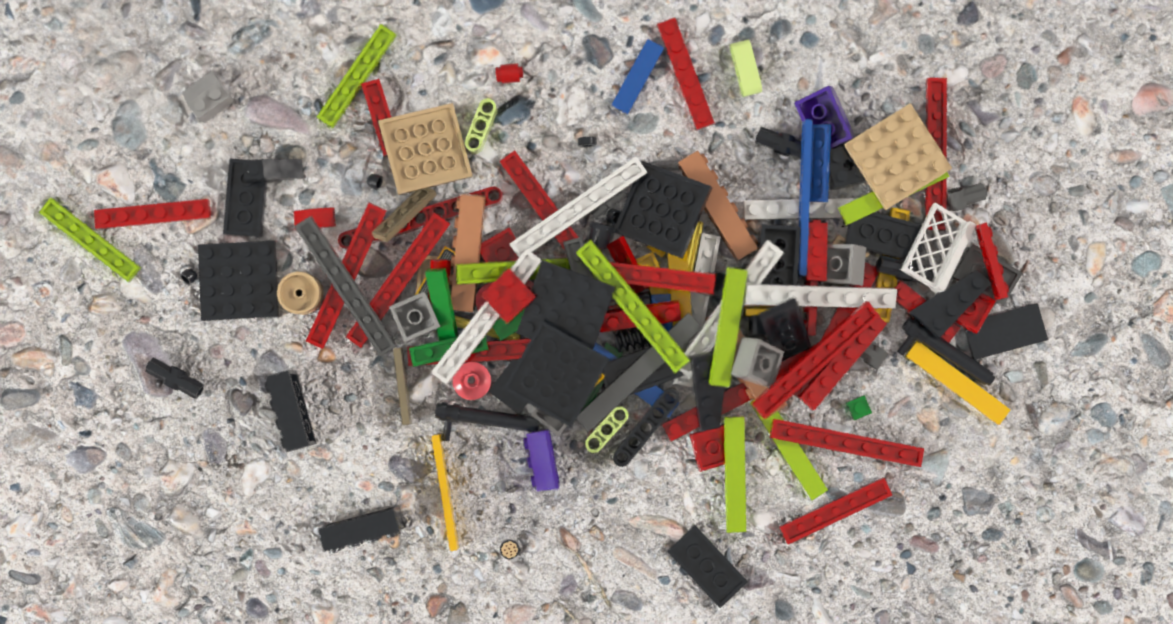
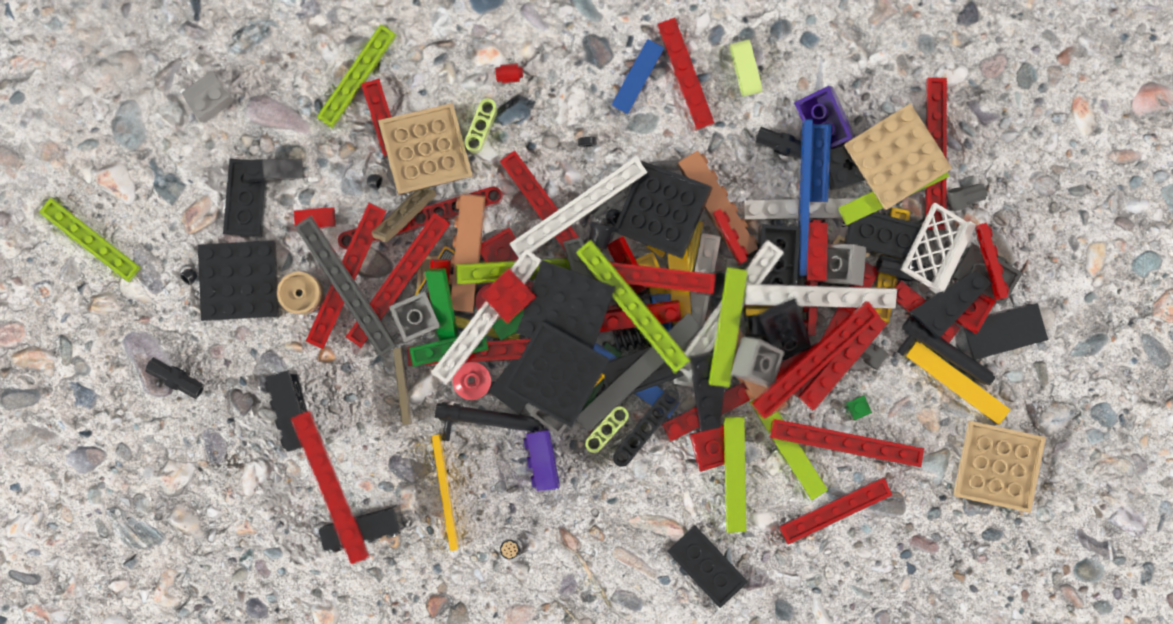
red plate [94,199,211,230] -> none
none -> red plate [291,411,370,565]
none -> red plate [712,208,748,265]
none -> tan plate [953,420,1046,513]

